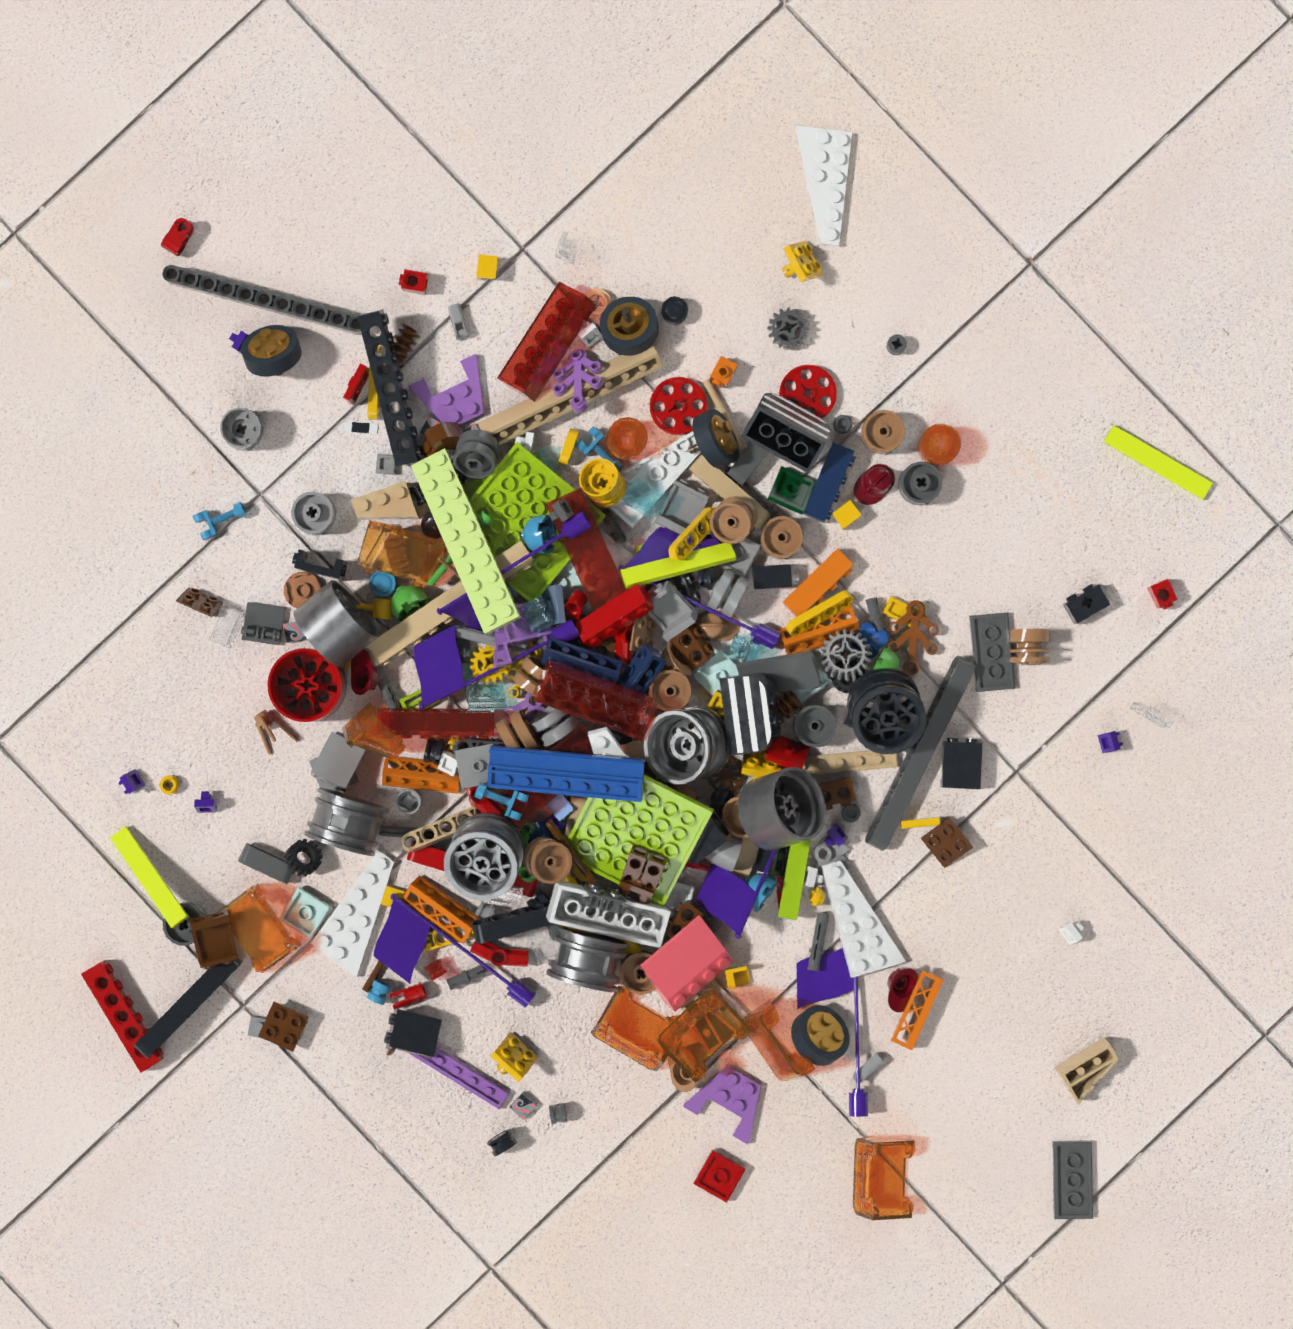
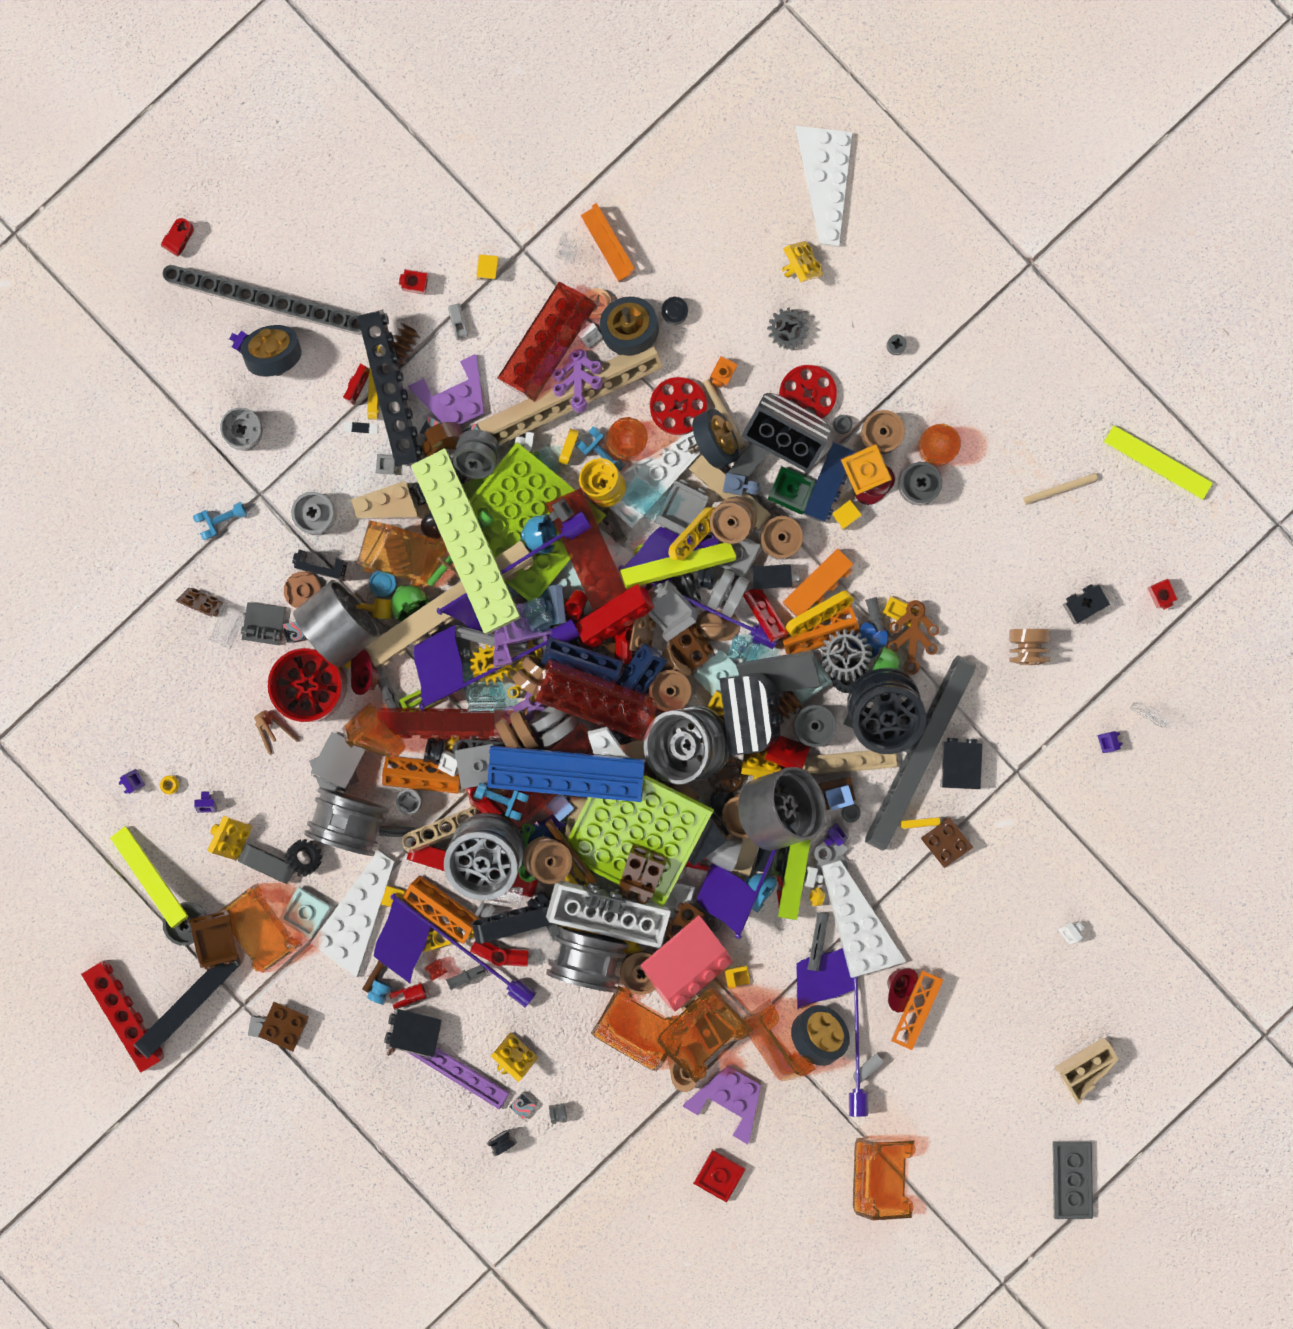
dark grey tile [969,612,1015,692] -> none
none -> yellow plate [207,816,253,861]
none -> orange fence [580,203,635,282]
none -> sand blue plate [723,473,761,496]
none -> red tile [743,589,789,643]
none -> light blue panel [825,785,854,811]
none -> light orange plate [841,444,892,495]
none -> tan bar [1023,473,1098,505]

